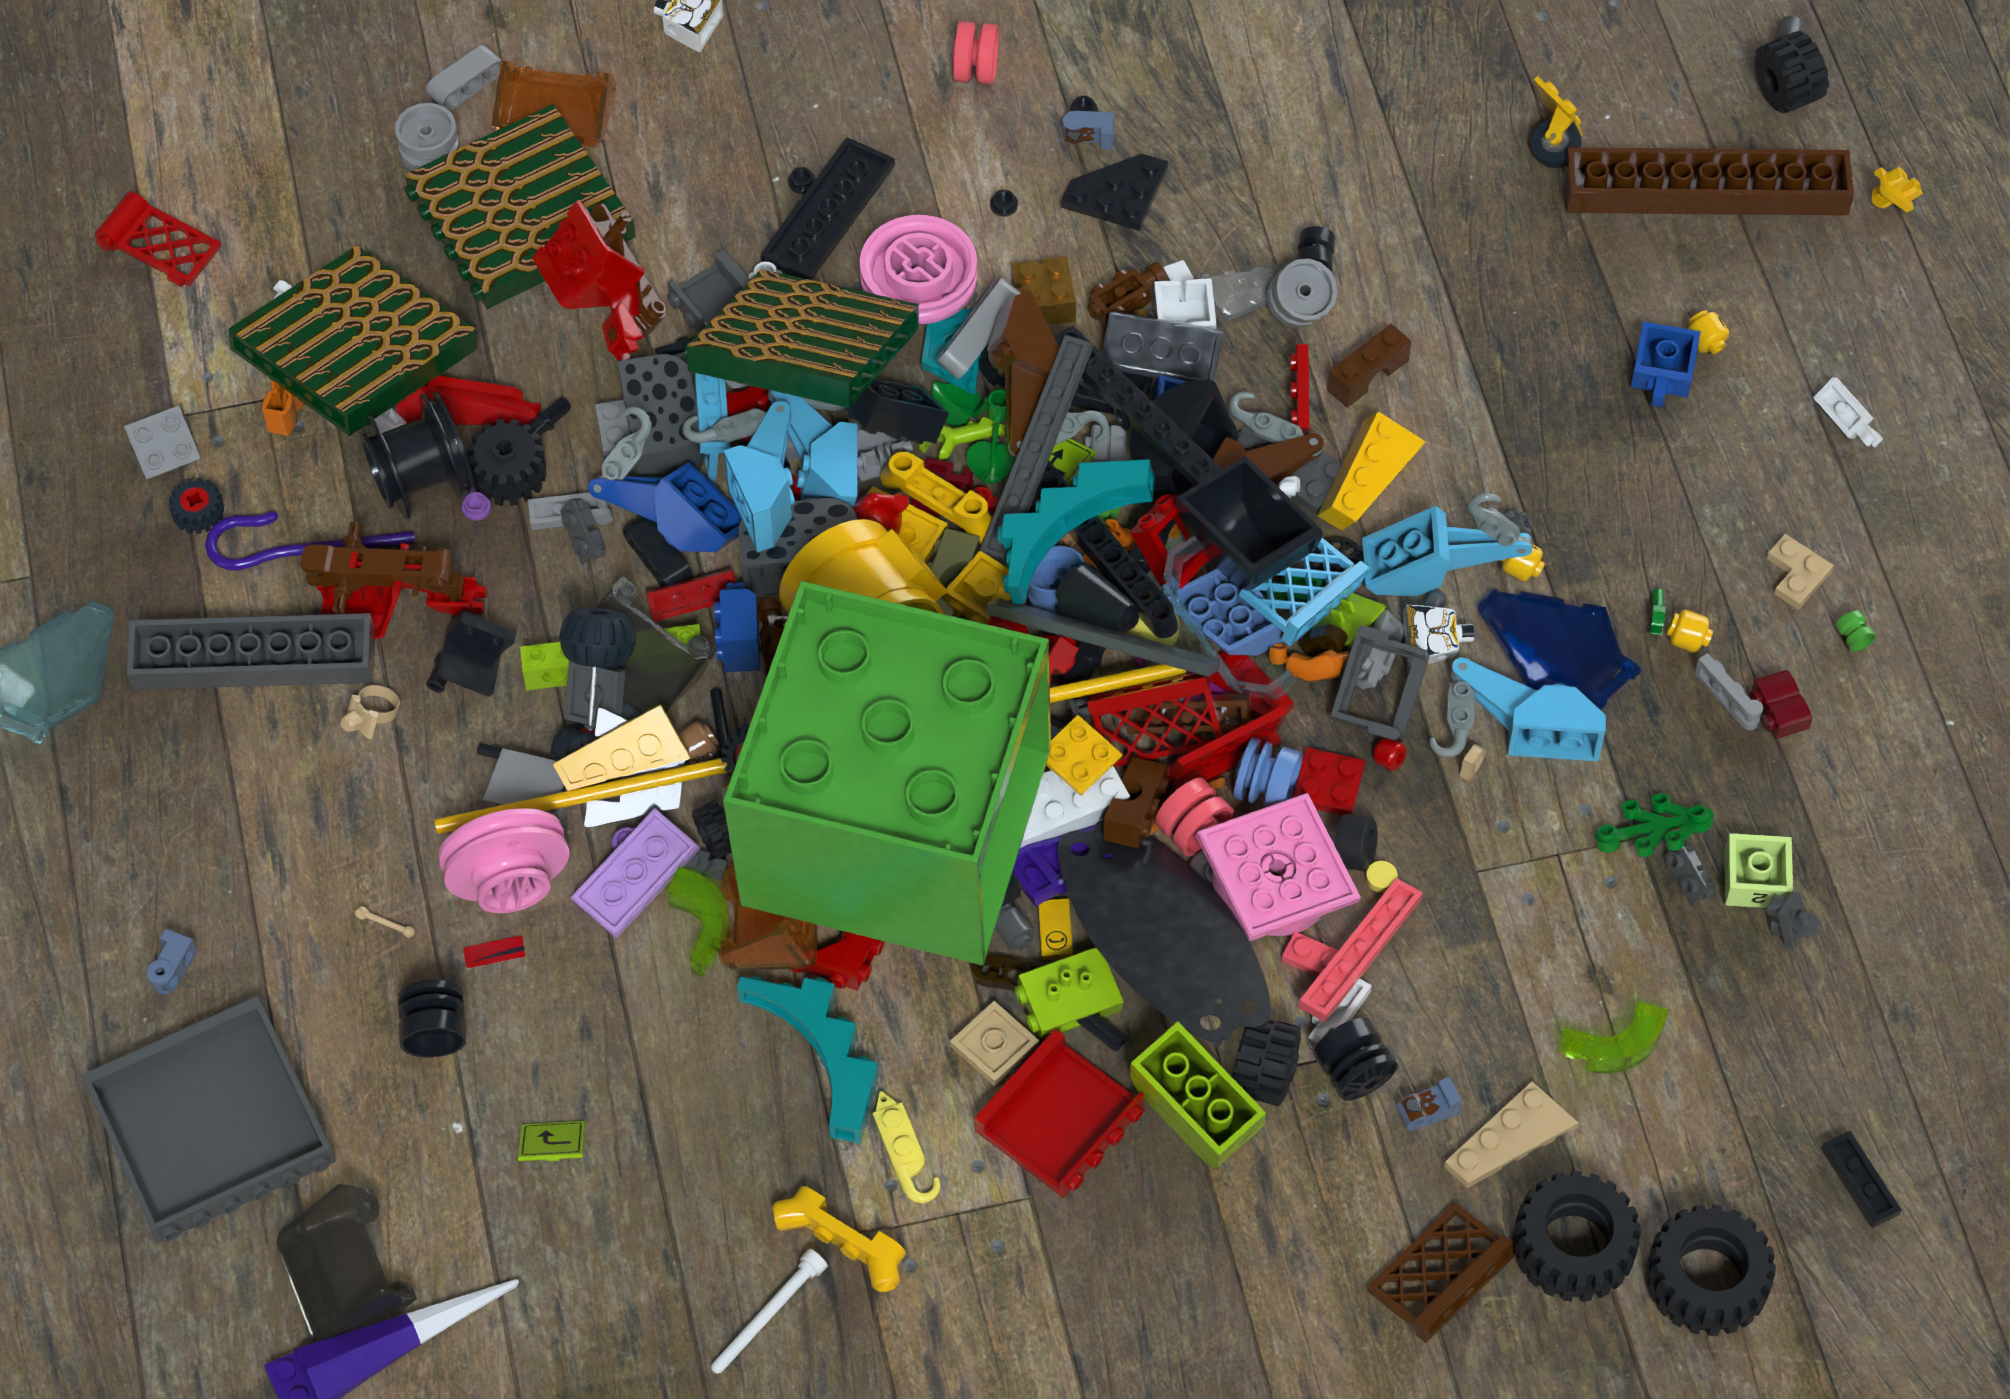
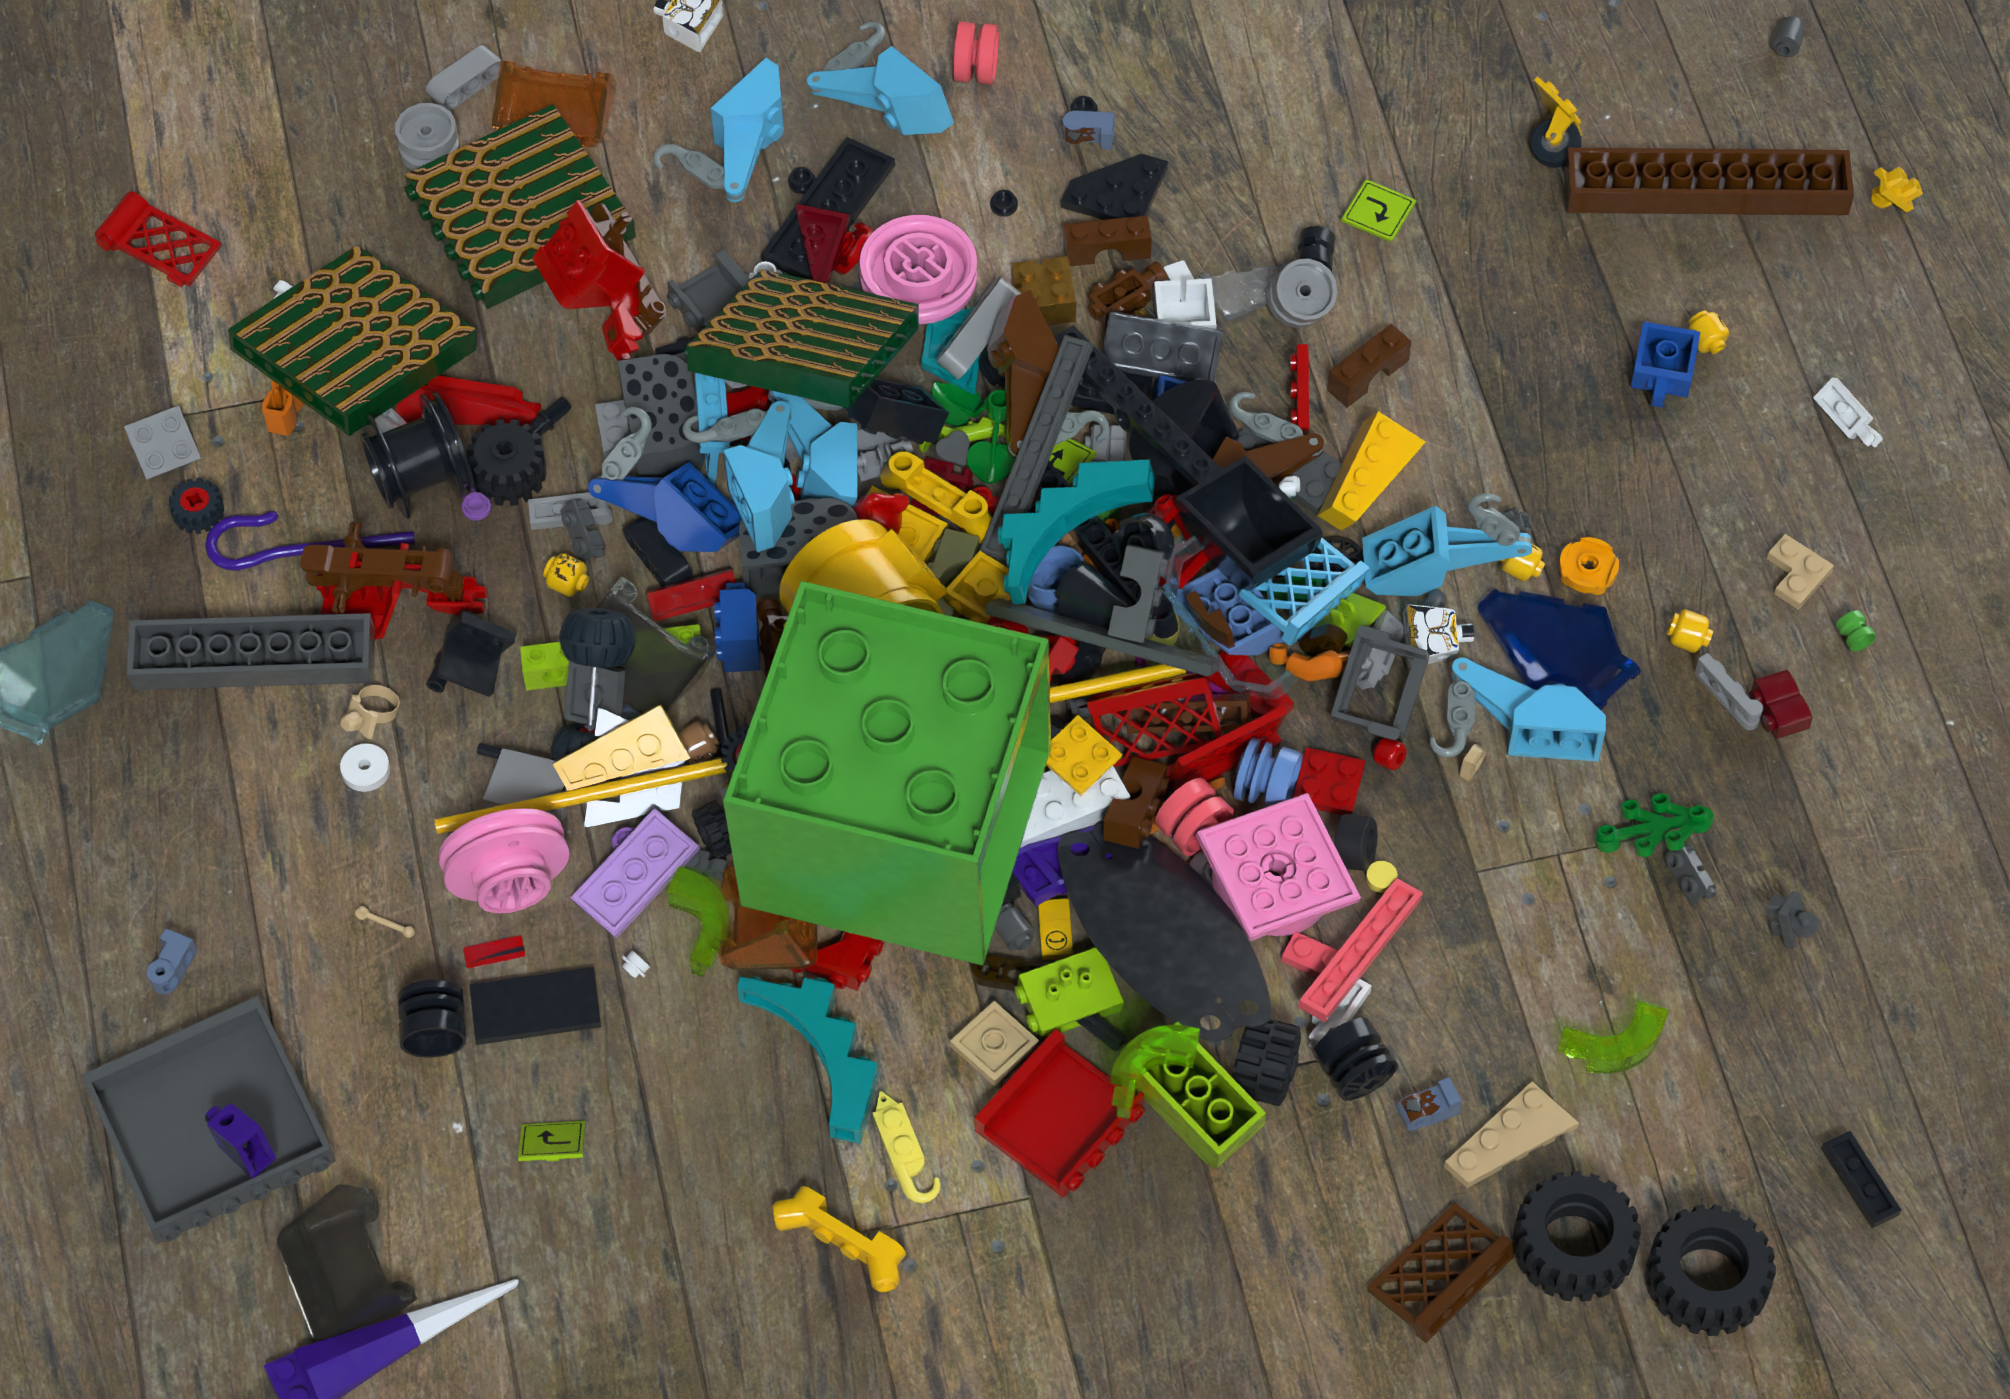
white piece [711,1249,828,1374] -> none
green bar [1649,588,1666,635] -> none
yellowish green brick [1724,833,1793,908] -> none
black wheel [1754,31,1829,114] -> none
none -> dark purple torso [205,1104,276,1179]
none -> white piece [340,744,390,792]
none -> black tile [469,967,601,1045]
none -> yellow head [543,553,590,597]
none -> white plate [622,951,650,979]
none -> medium azure slope [653,58,784,202]
none -> dark red wing [796,204,850,284]
none -> medium azure slope [807,22,954,135]
none -> red tile [834,222,873,275]
none -> dark grey tile [933,431,969,468]
none -> reddish brown arch [1063,215,1152,267]
none -> dark grey arch [1108,544,1169,643]
none -> clear neon green arch [1111,1025,1200,1119]
none -> black cylinder [1114,513,1175,563]
none -> reddish brown slope [1185,590,1235,649]
none -> lime piece [1341,179,1417,243]
none -> light orange plate [1559,537,1619,595]

